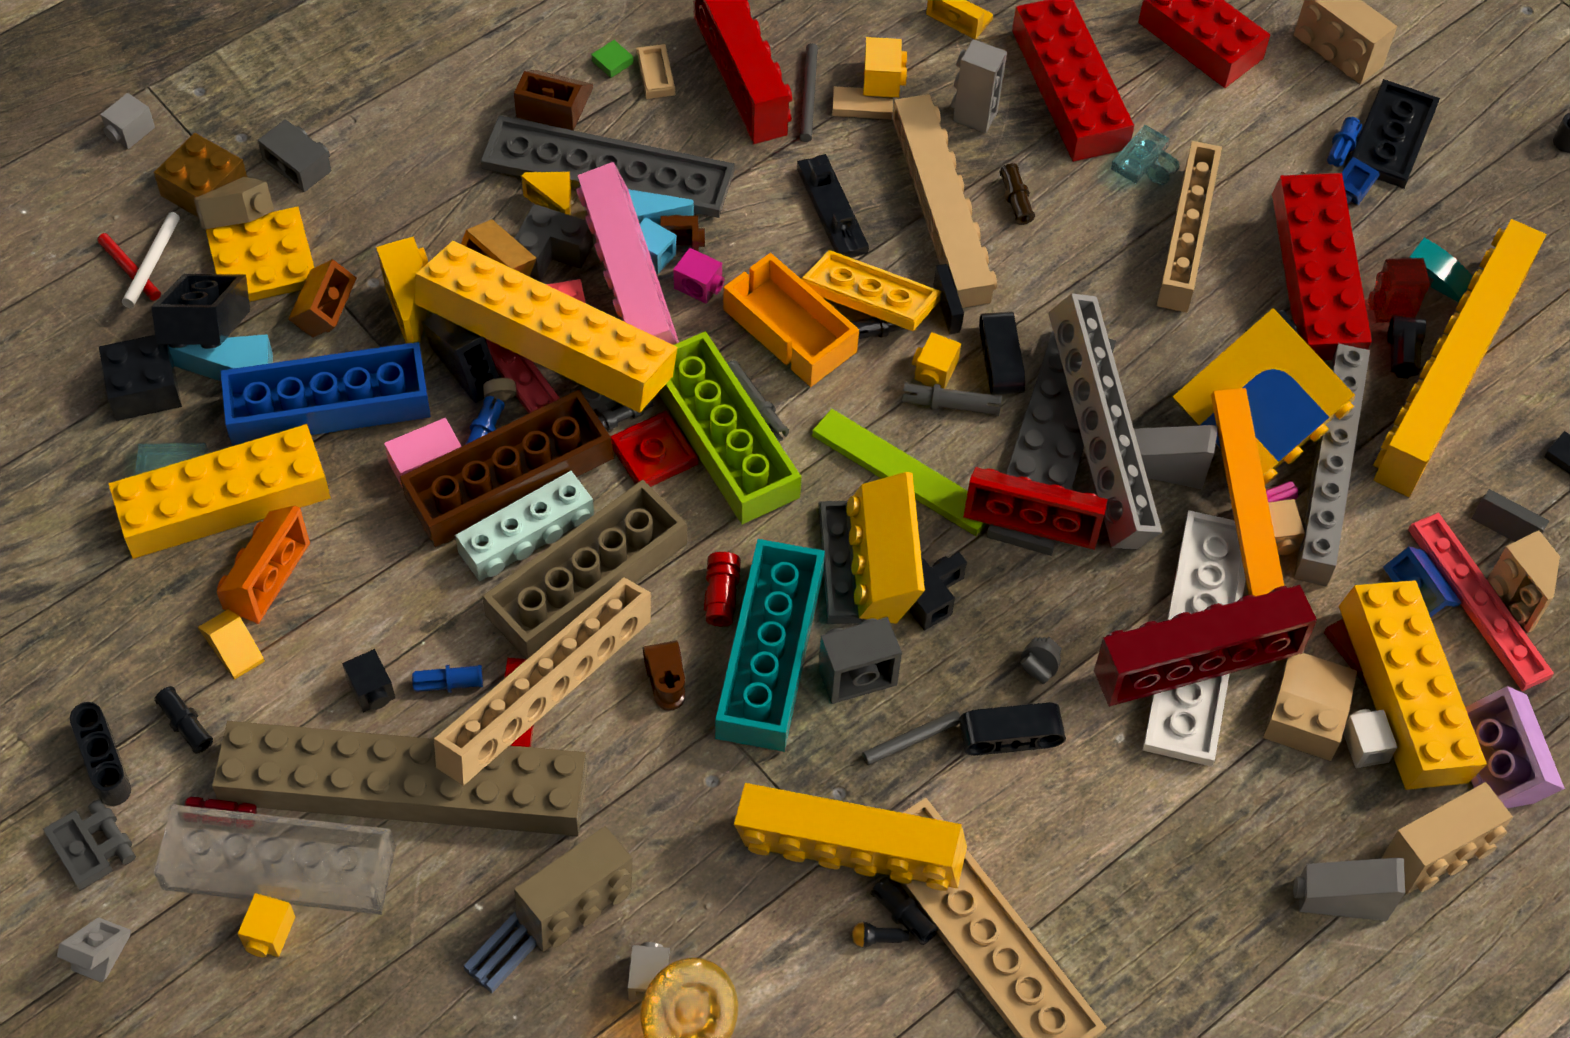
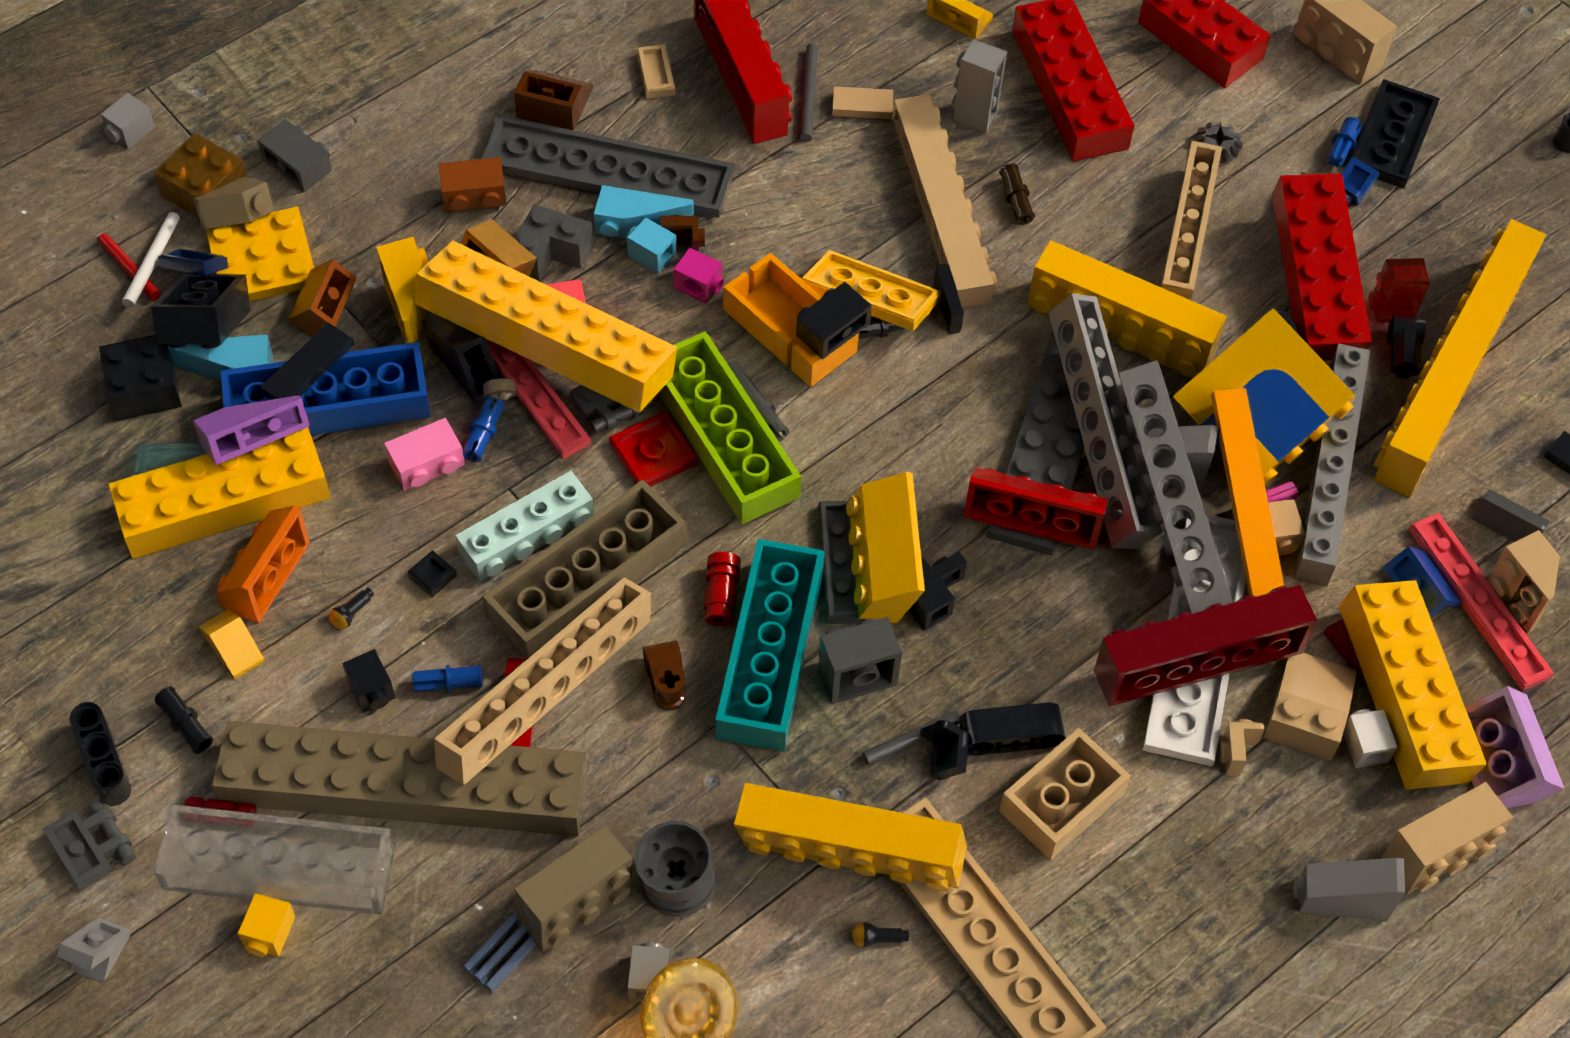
reddish brown brick [400,389,614,547] -> none
yellow slope [521,172,571,216] -> none
bright pink brick [576,162,679,345] -> none
bright green tile [591,40,634,78] -> none
black hinge [797,154,869,258] -> none
lime tile [812,408,987,537] -> none
yellow brick [863,37,907,98] -> none
black pin [871,877,938,945] -> none
dark grey pin [902,382,1002,416] -> none
yellow brick [912,332,961,389] -> none
black beam [979,312,1025,395] -> none
dark grey piece [1020,637,1062,684] -> none
clear light blue hinge [1111,125,1180,185] -> none
teal slope [1406,237,1473,302] -> none
none -> dark blue tile [158,248,228,275]
none -> medium lavender slope [193,395,310,465]
none -> black tile [260,322,354,400]
none -> black piece [329,587,374,629]
none -> black tile [408,550,457,598]
none -> dark orange brick [438,157,507,212]
none -> dark grey wheel [634,821,718,917]
none -> black brick [796,282,872,360]
none -> black bracket [920,720,969,781]
none -> tan brick [999,728,1131,861]
none -> yellow brick [1027,240,1227,378]
none -> light grey brick [1116,360,1233,614]
none -> flat silver gear [1194,121,1243,163]
none -> tan bracket [1218,719,1264,776]

